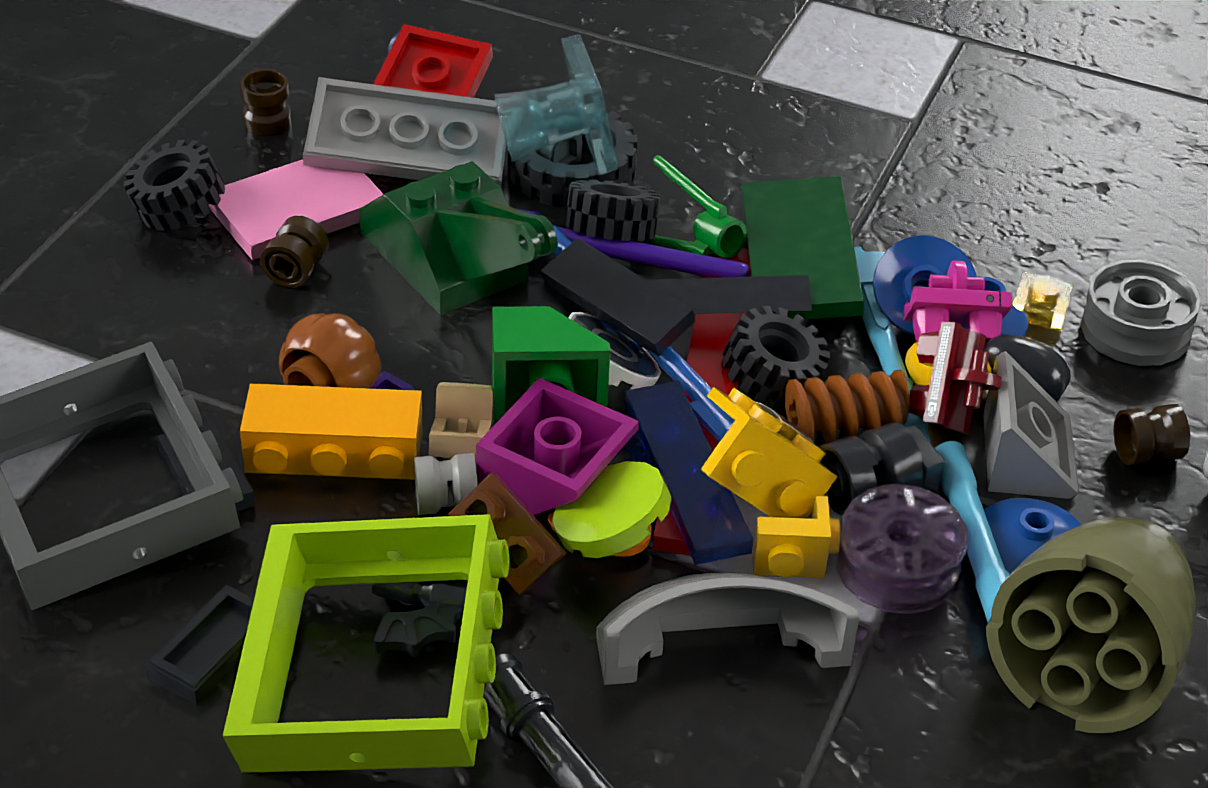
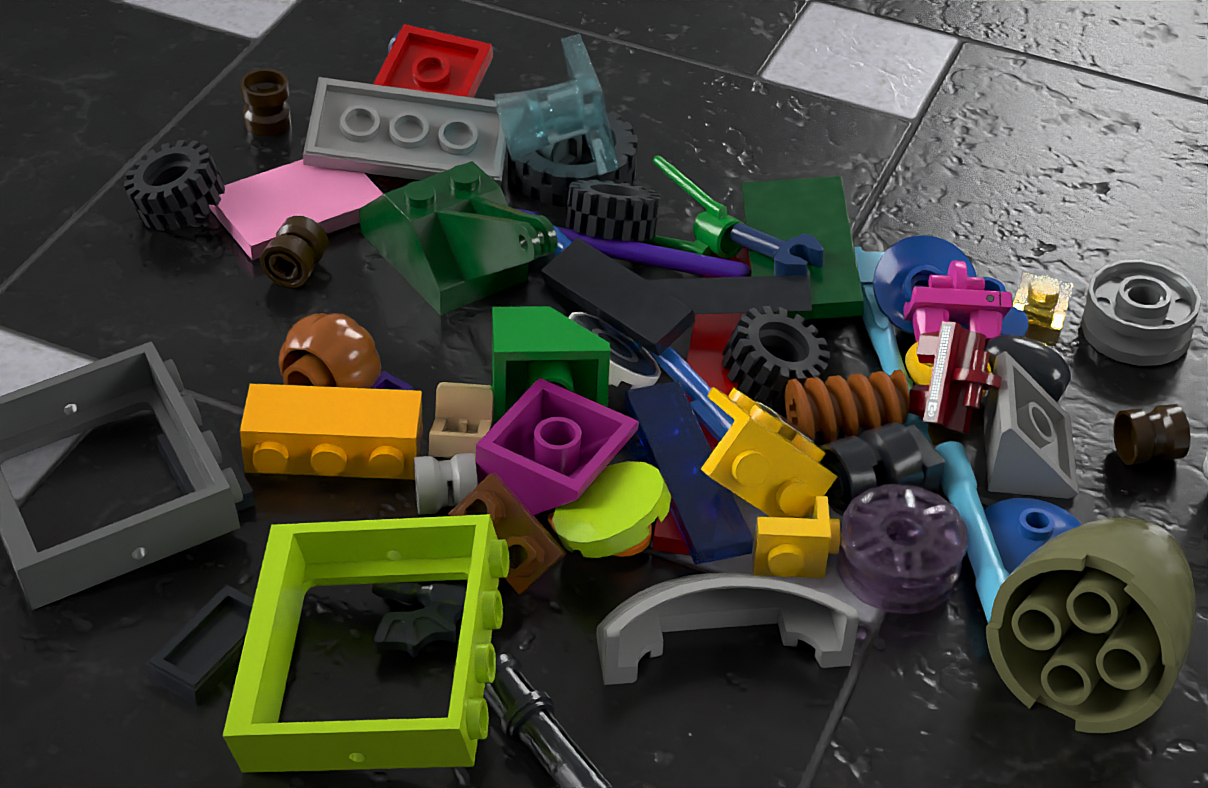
none -> dark blue bar [730,223,823,276]

